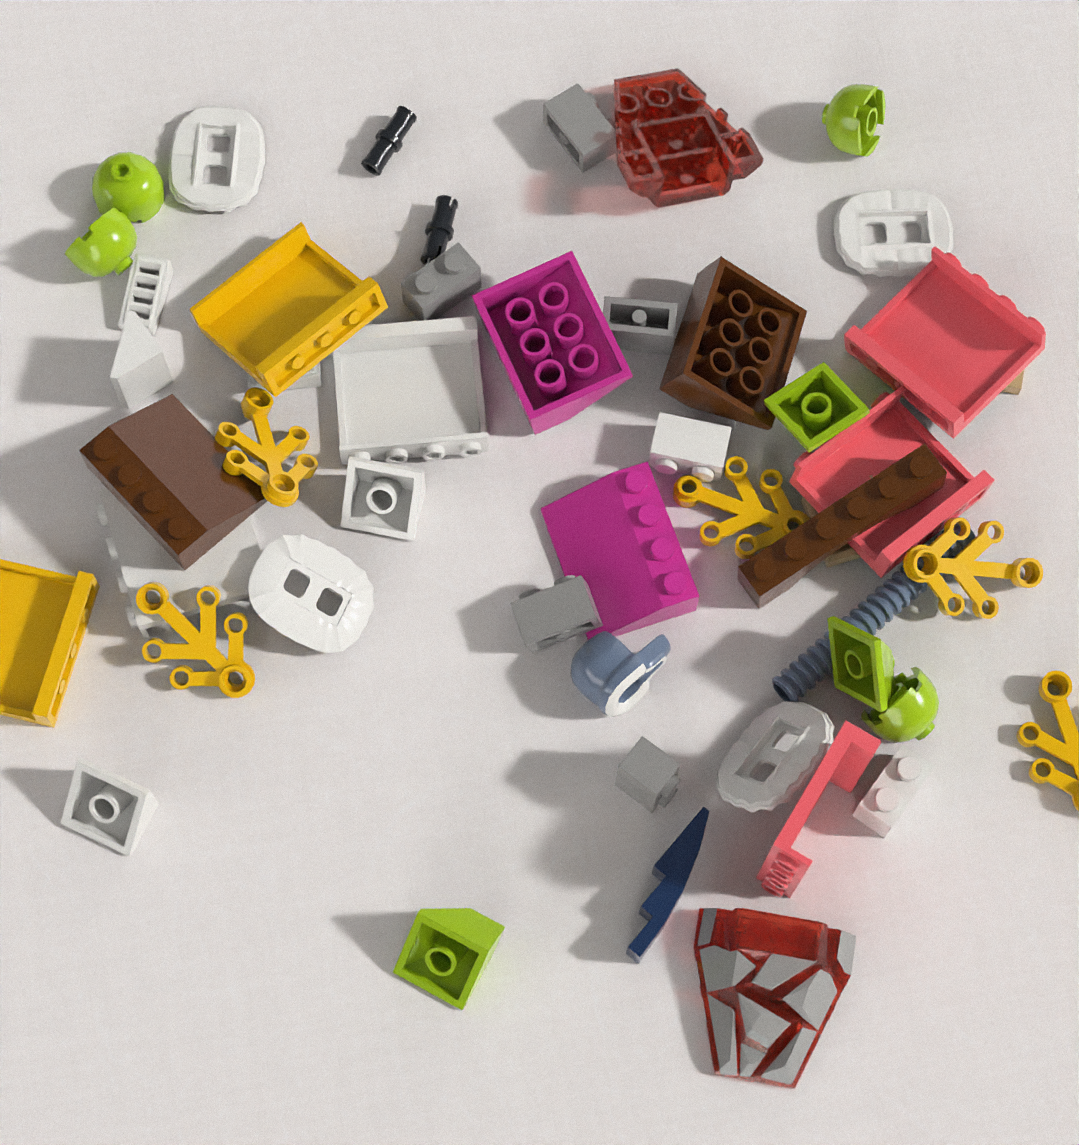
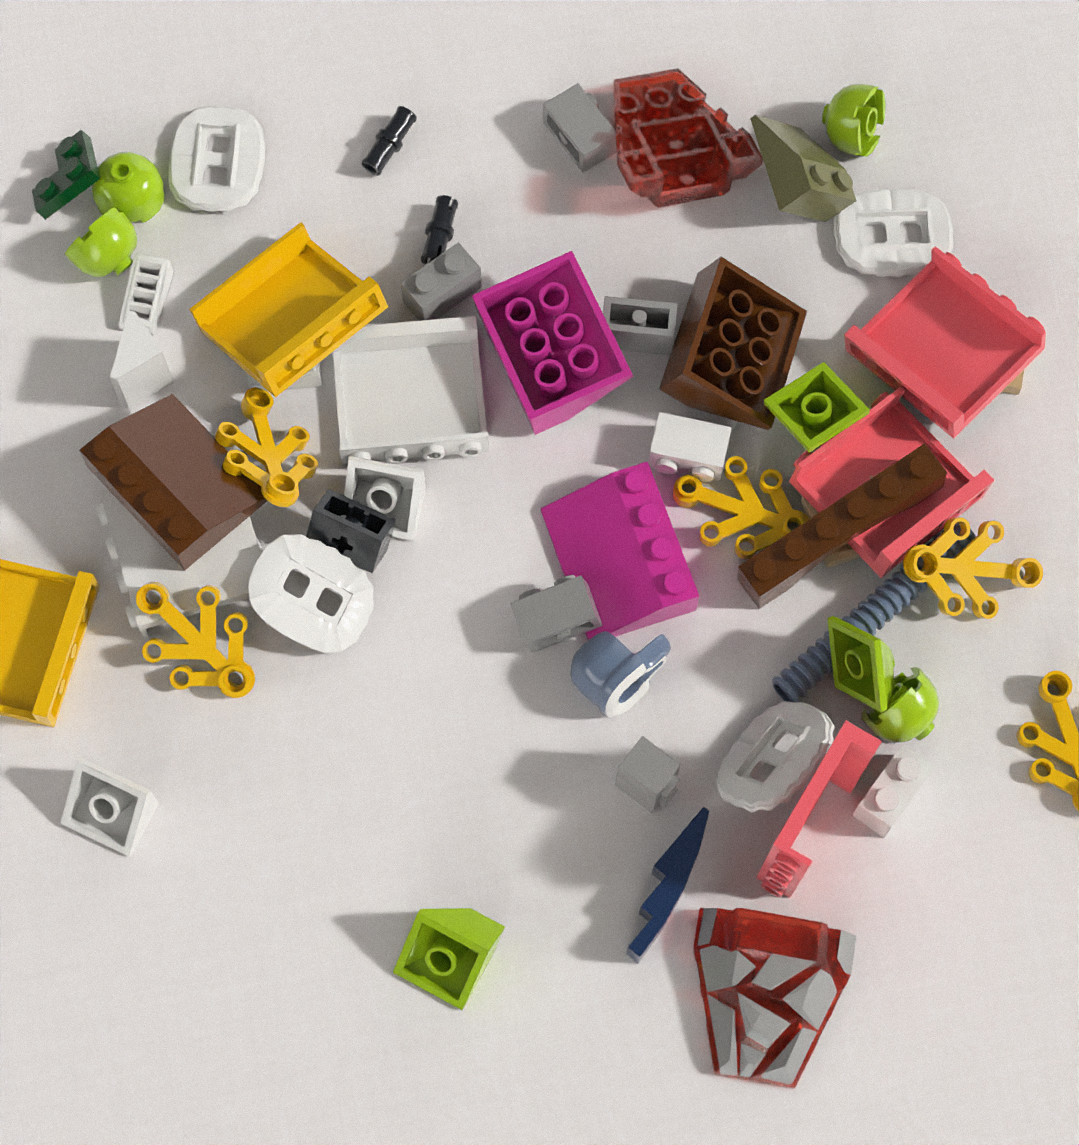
none -> dark green plate [32,129,100,220]
none -> black brick [306,489,396,573]
none -> olive slope [750,115,856,222]

